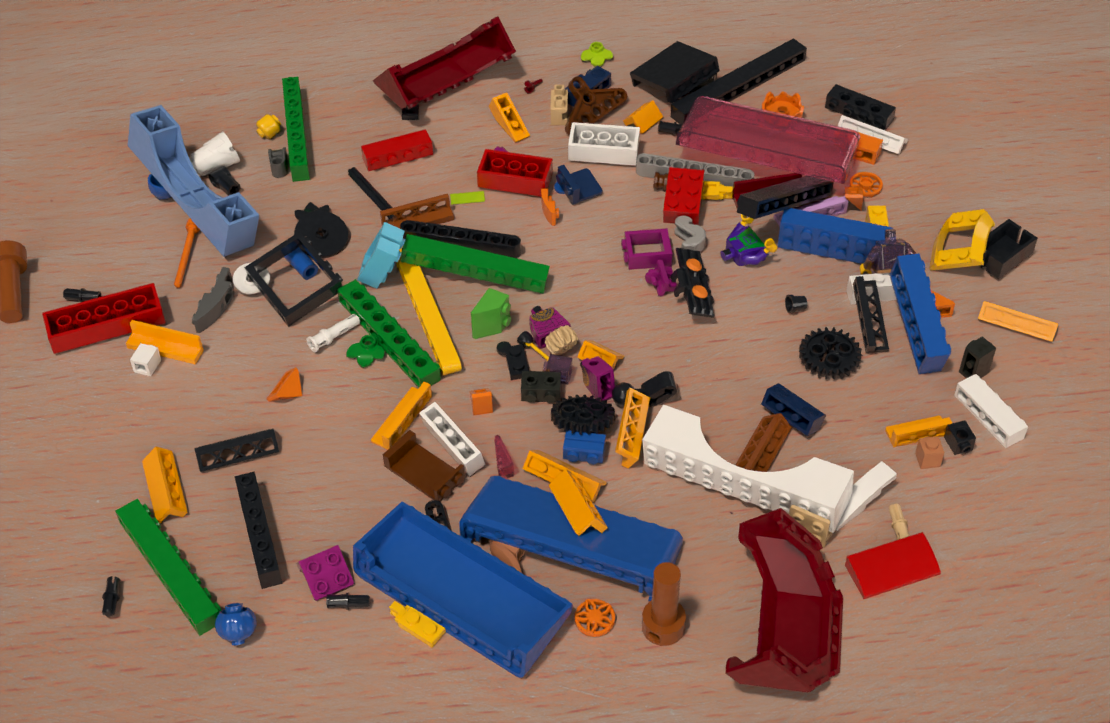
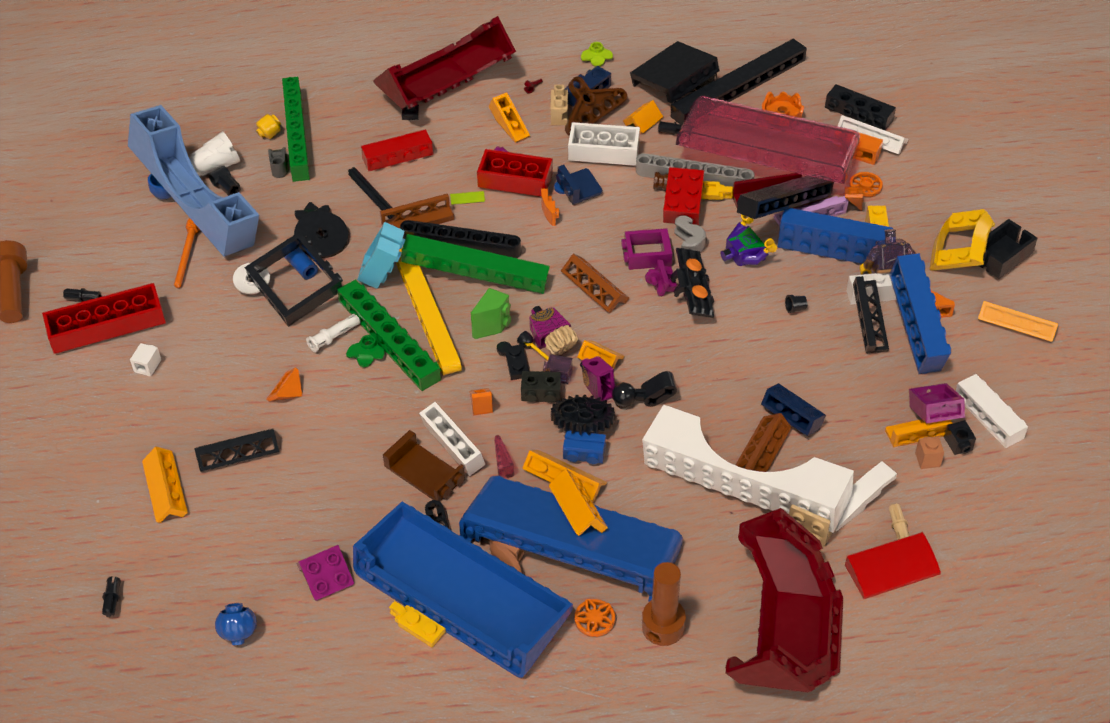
green brick [115,499,222,636] -> none
light orange panel [126,320,204,365] -> none
dark grey slope [192,267,234,333] -> none
black brick [234,471,283,589] -> none
black axle [326,592,370,610] -> none
light orange panel [371,382,432,450] -> none
light orange fence [615,388,650,468] -> none
black gear [799,327,862,380] -> none
pearl dark grey brick [959,336,996,379] -> none
none -> dark orange fence [561,253,629,313]
none -> magenta window [909,383,965,423]

